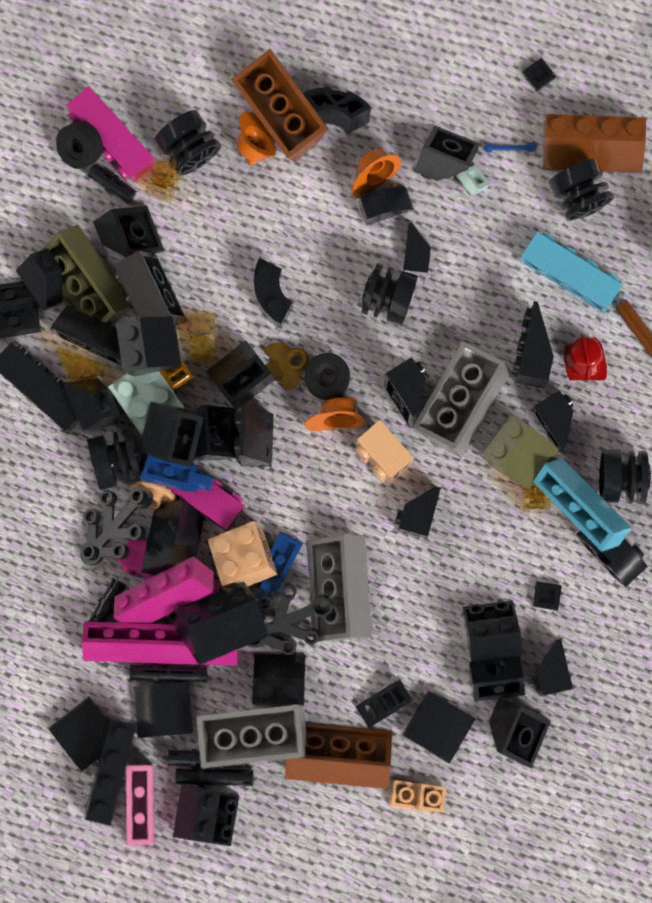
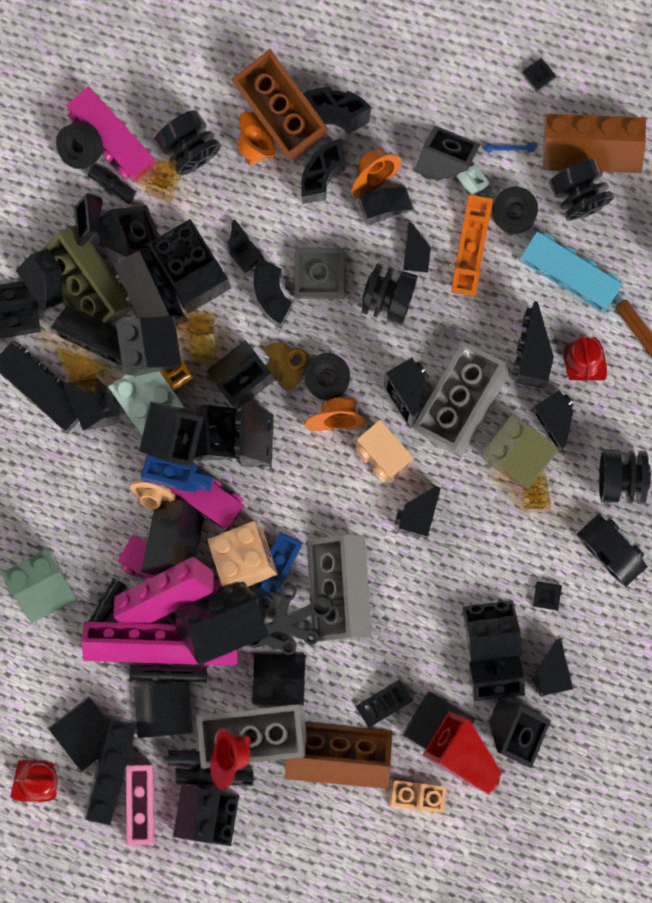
black plant [80,487,153,566] -> none
black wheel [87,428,143,491] -> none
medium azure brick [533,459,632,552] -> none
none -> sand green slope [1,549,77,623]
none -> red piece [10,760,58,802]
none -> black slope [74,193,103,247]
none -> black slope [147,219,231,314]
none -> red piece [211,729,250,789]
none -> black slope [227,219,264,274]
none -> dark grey plate [294,248,345,299]
none -> black brick [301,139,346,204]
none -> red slope [422,711,502,795]
none -> orange slope [451,194,493,297]
none -> black tyre [492,186,538,234]

